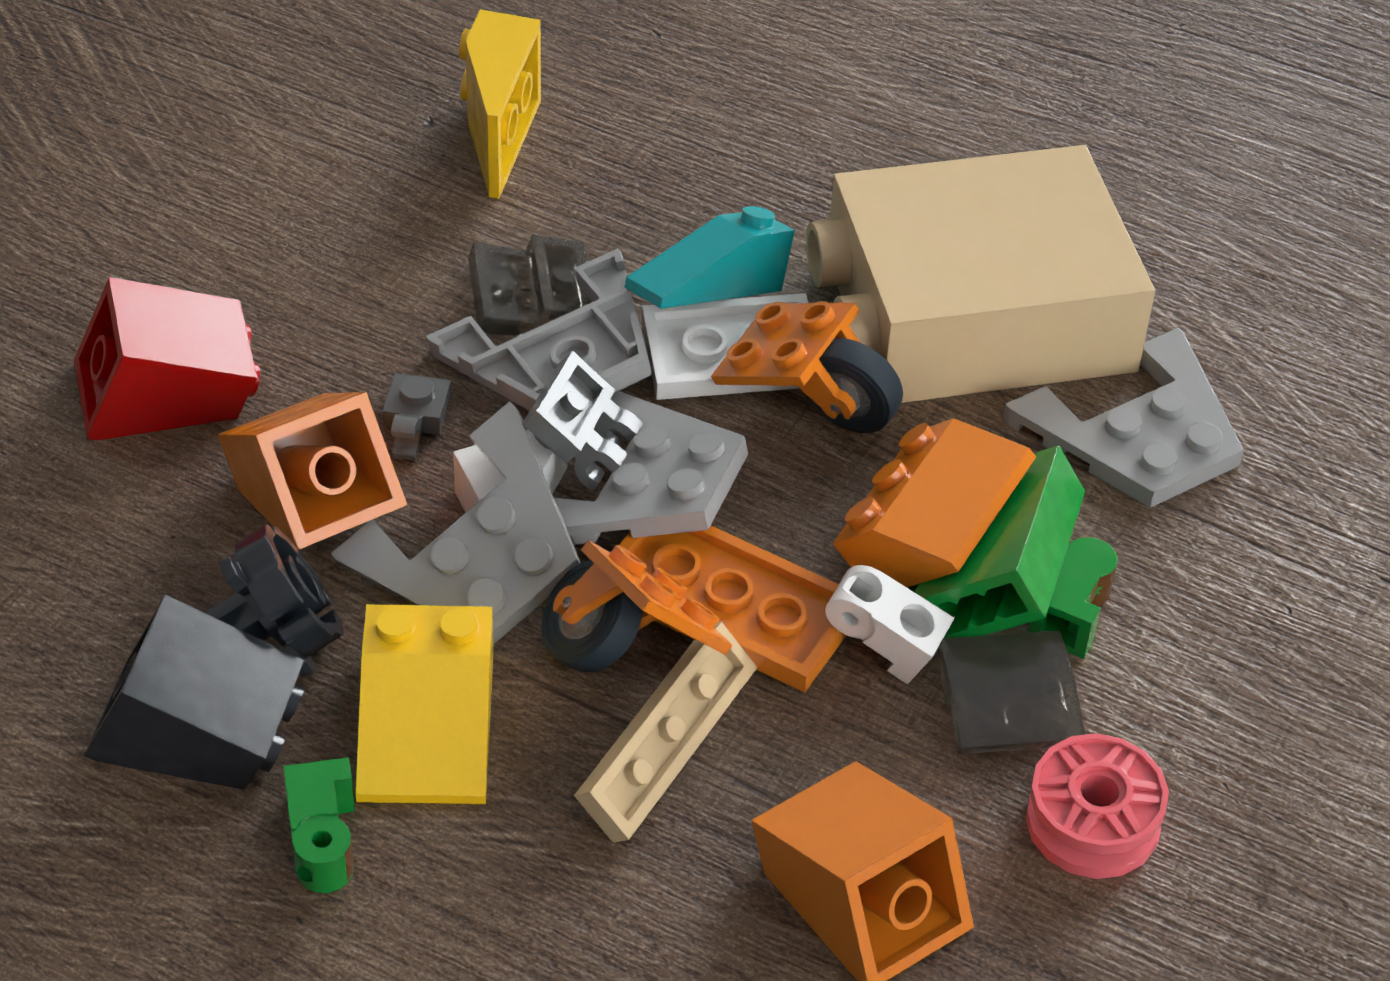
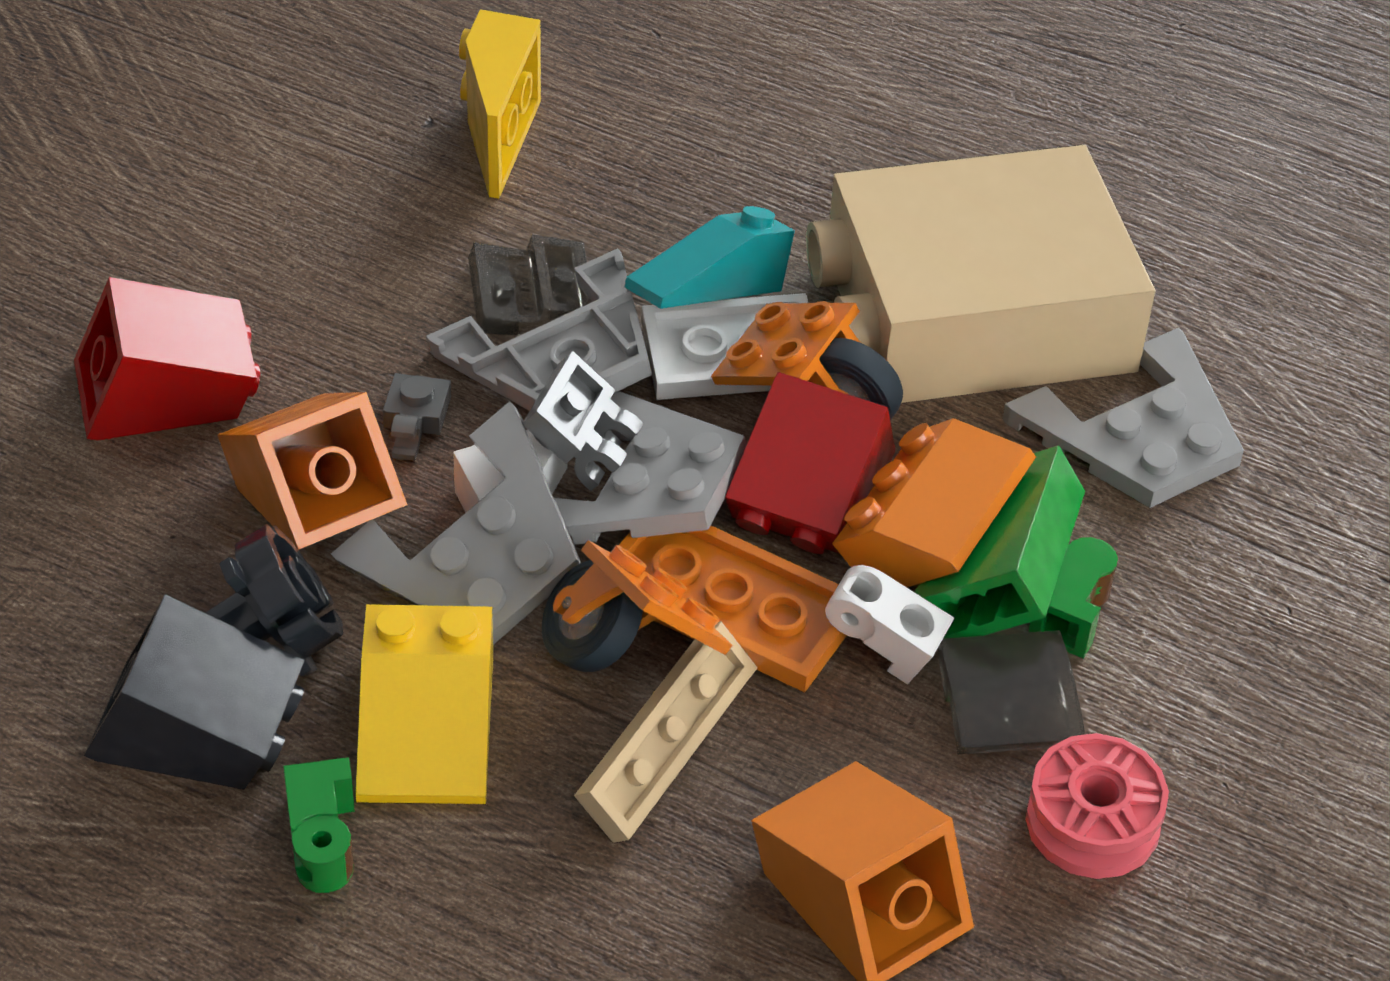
none -> red slope [725,372,895,554]

